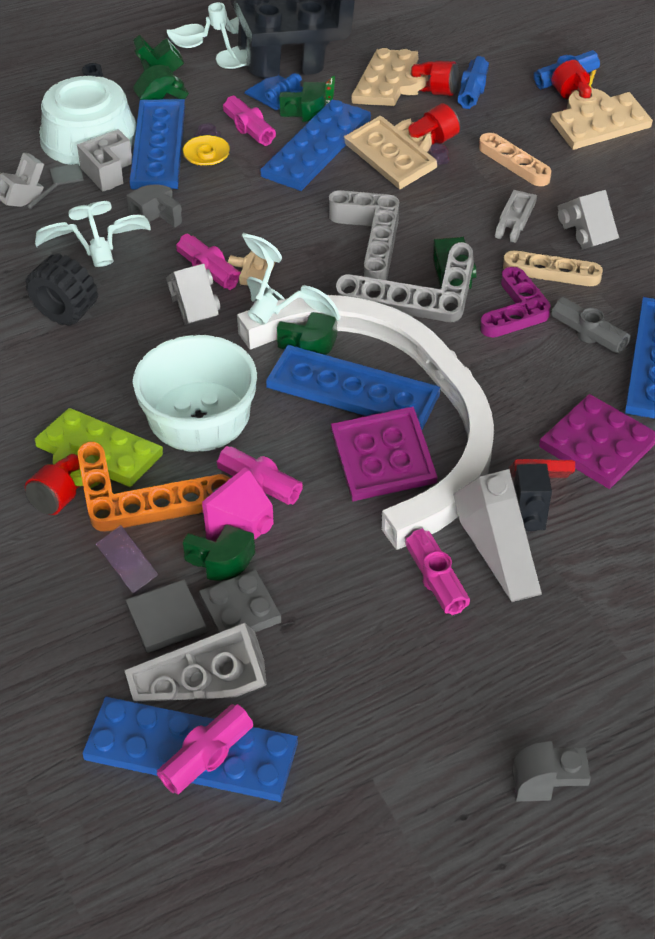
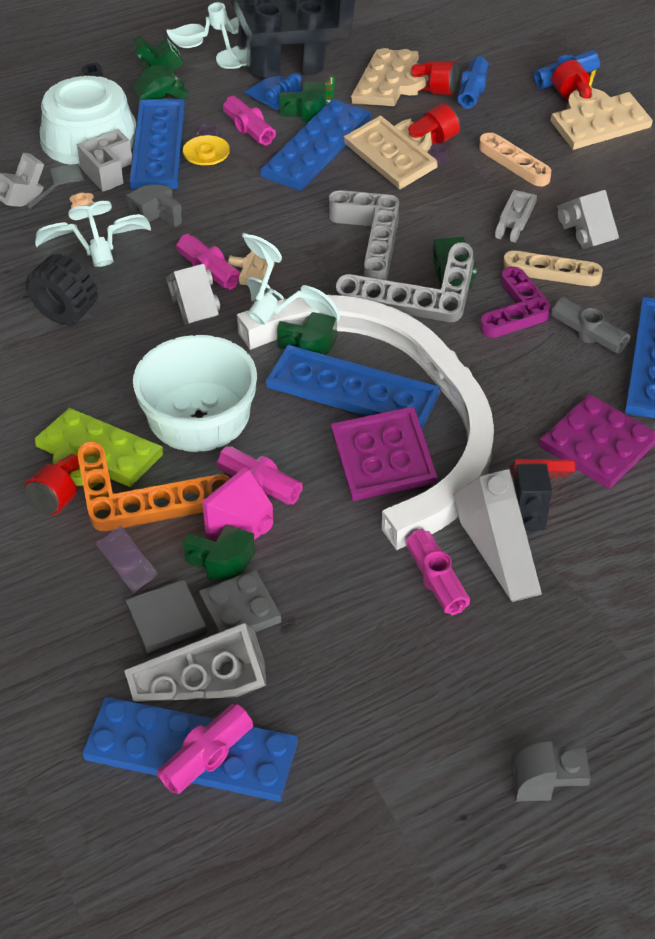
none -> light nougat plate [70,193,94,209]

